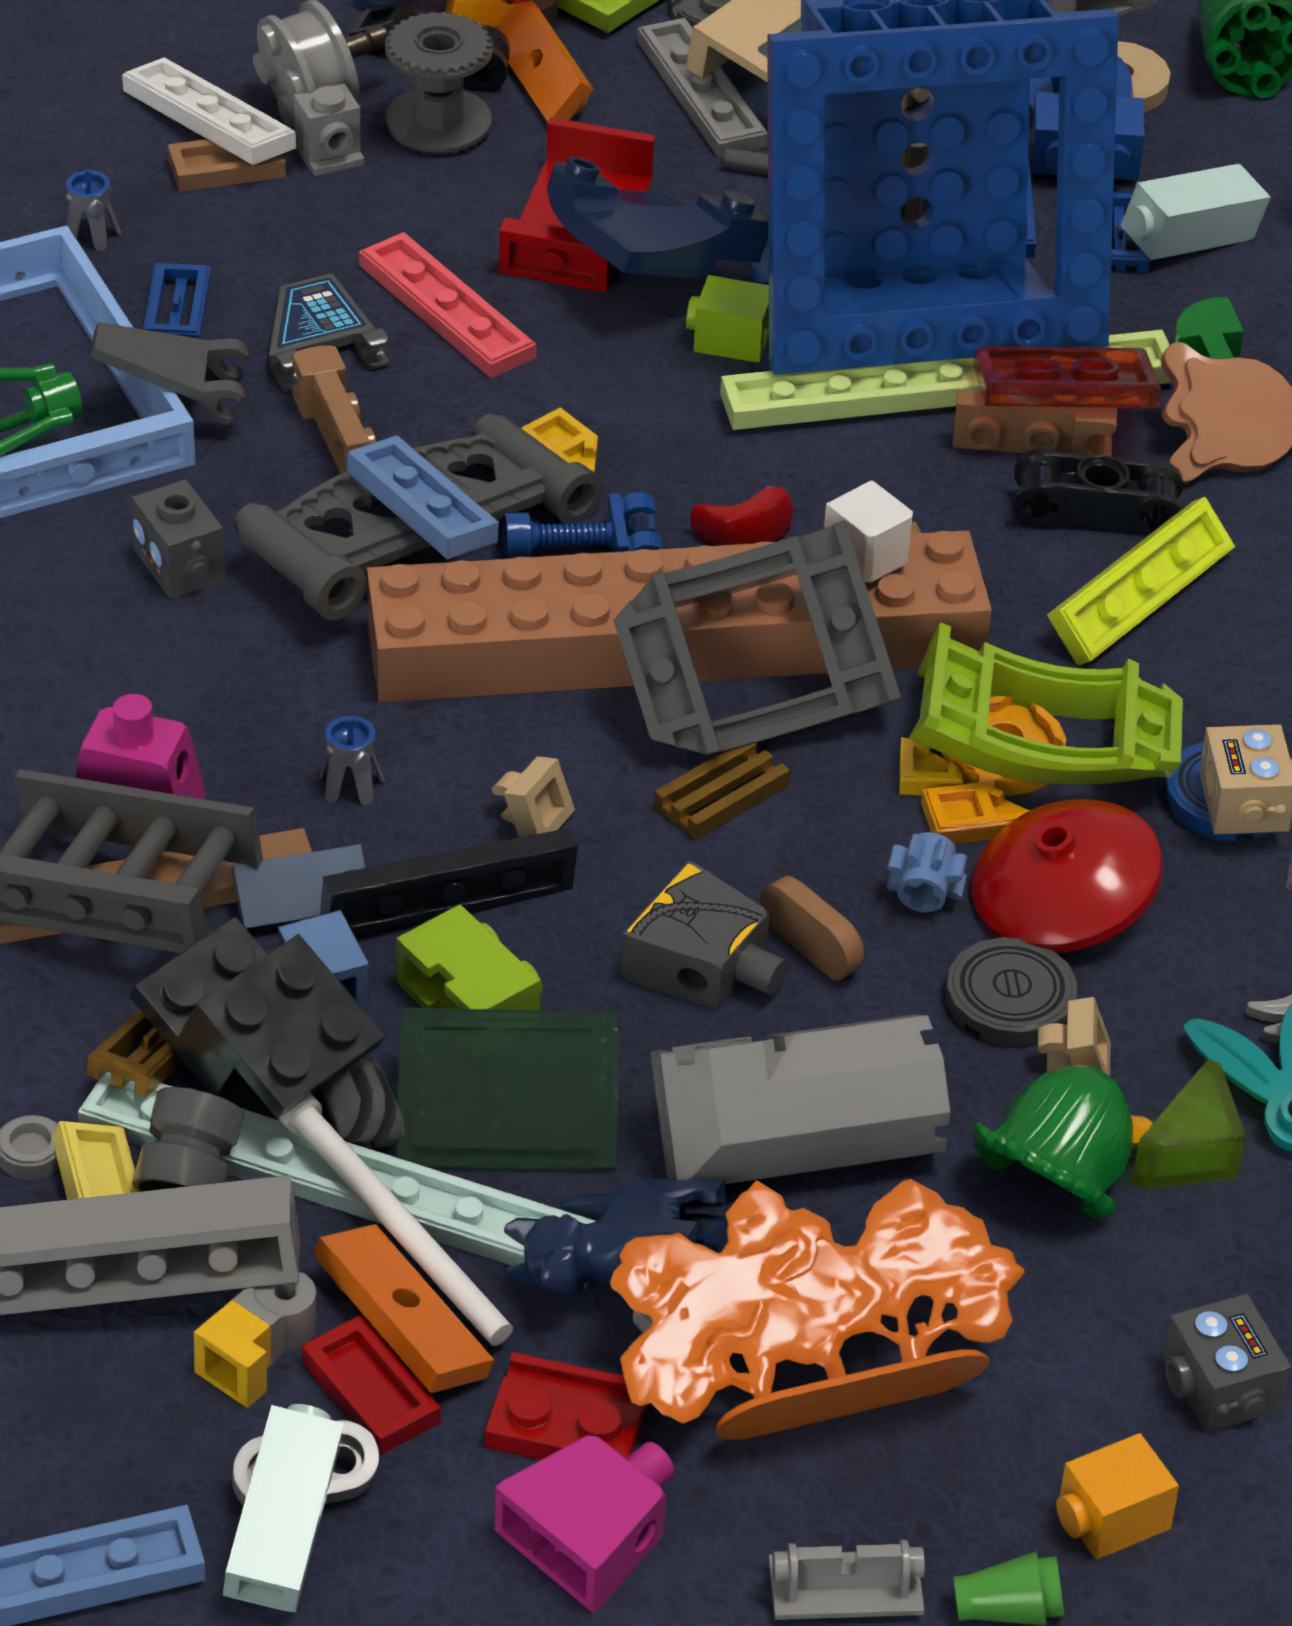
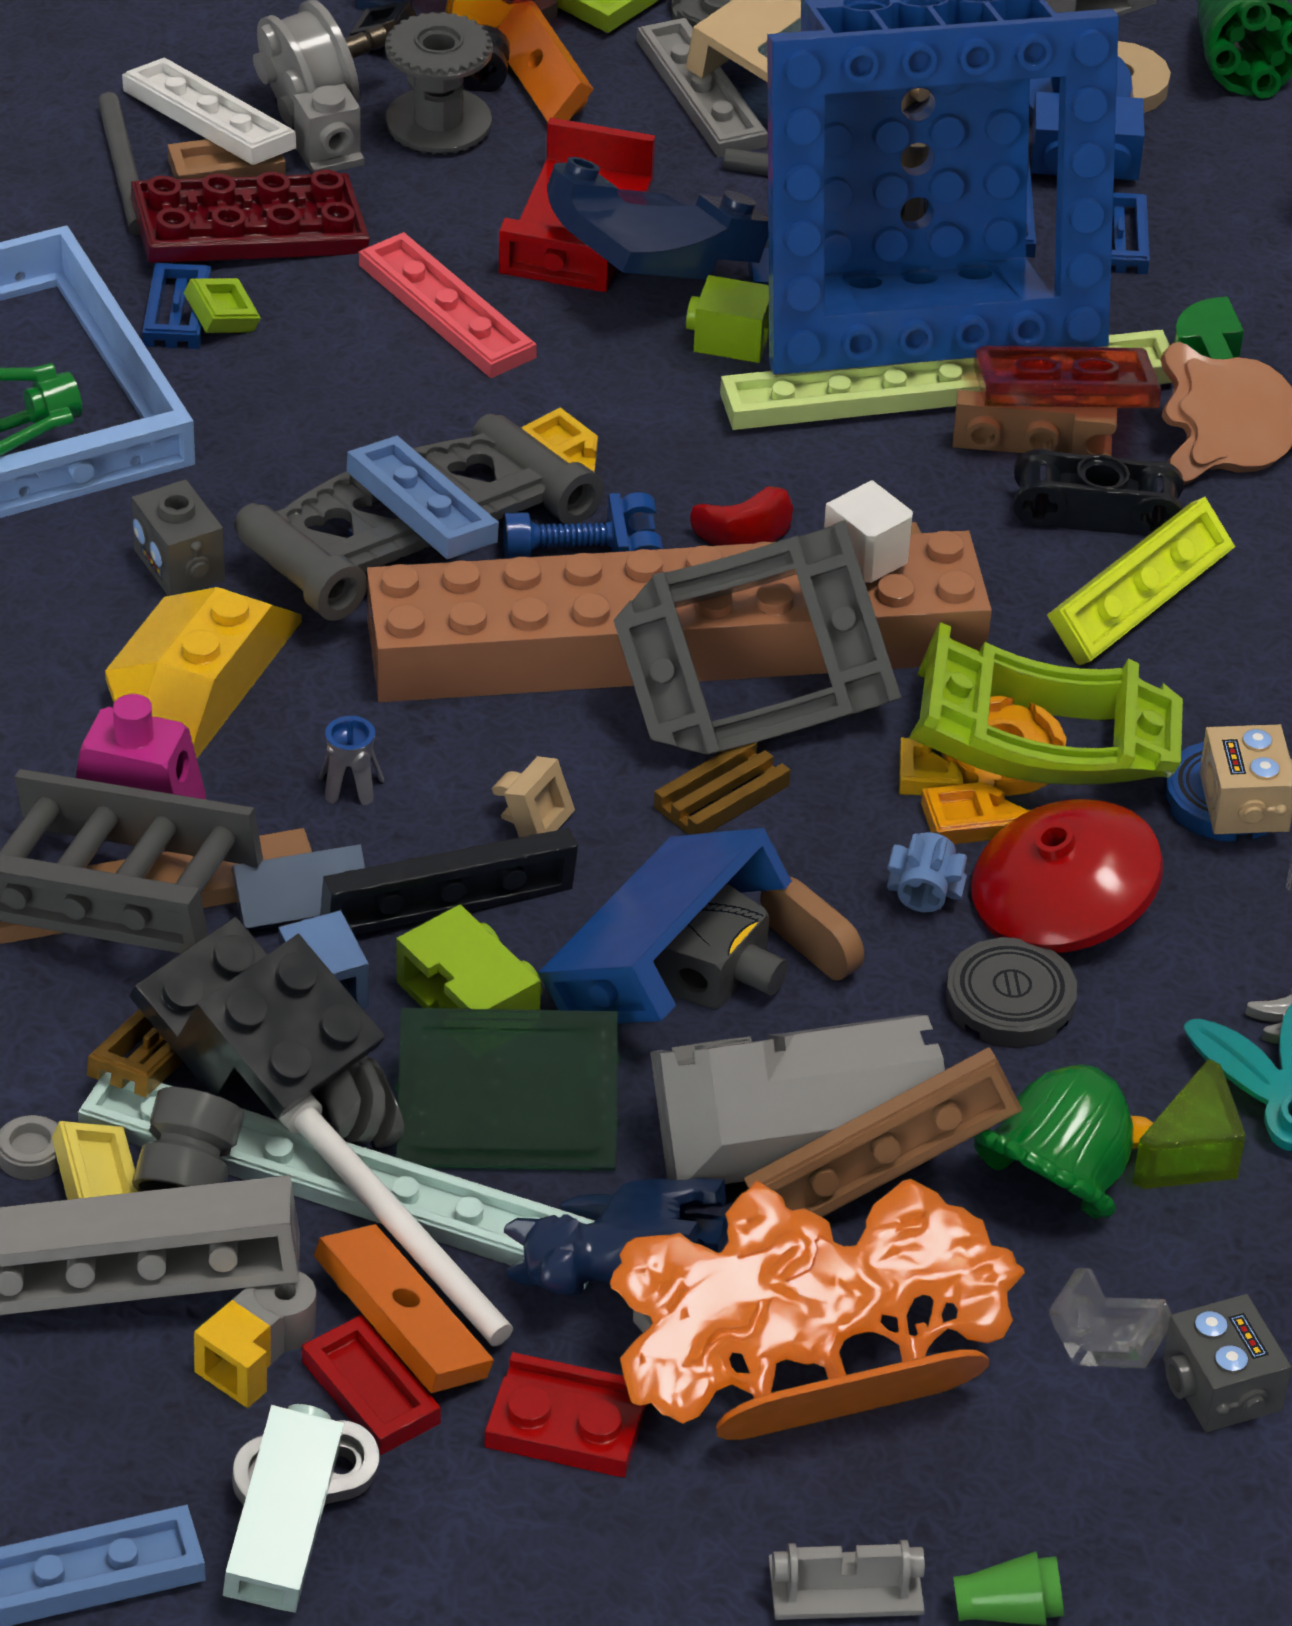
flat silver piece [65,169,121,251] -> none
dark grey flag [90,322,249,425] -> none
flag [269,273,389,392] -> none
medium nougat plate [291,346,376,474] -> none
dark pink torso [494,1436,675,1613] -> none
tan tile [1038,997,1111,1076] -> none
light orange brick [1056,1433,1179,1560] -> none
light aqua brick [1121,164,1271,260] -> none
none -> dark grey bar [98,92,140,235]
none -> yellow wedge [105,587,302,758]
none -> dark red tile [130,170,370,263]
none -> lime tile [183,278,261,333]
none -> blue panel [538,828,792,1026]
none -> medium nougat tile [744,1047,1022,1217]
none -> clear bracket [1049,1268,1172,1368]

